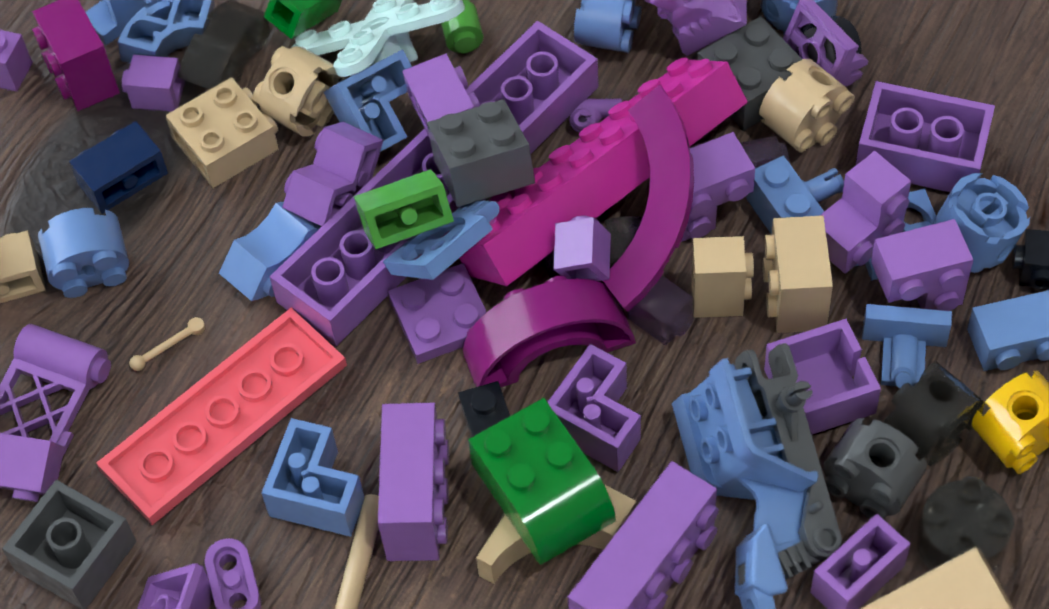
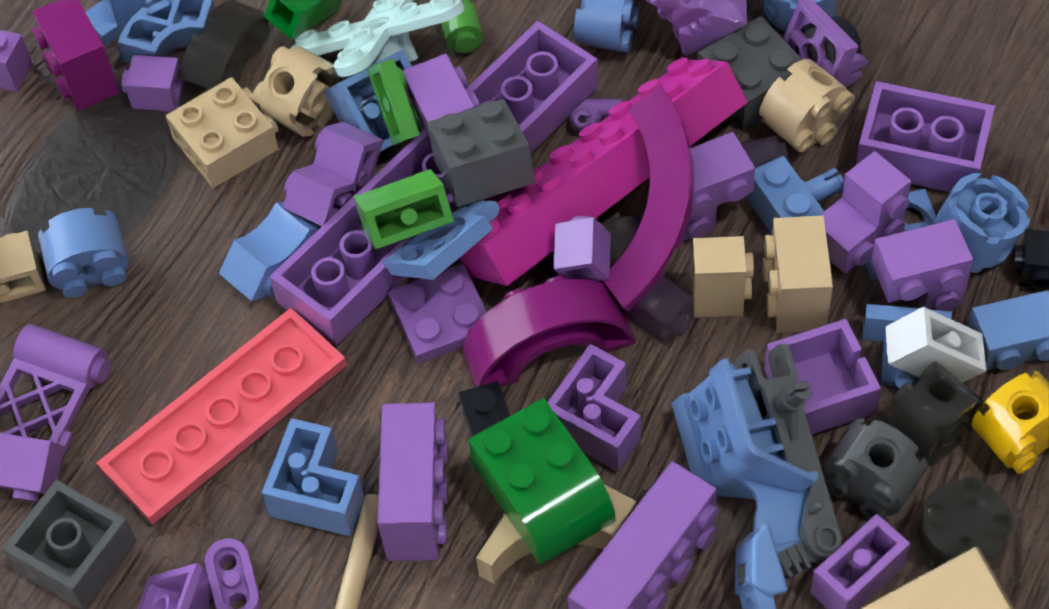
dark blue brick [69,121,168,214] -> none
tan hinge [129,317,205,371] -> none
none -> bright green plate [367,58,420,145]
none -> white brick [885,307,986,390]

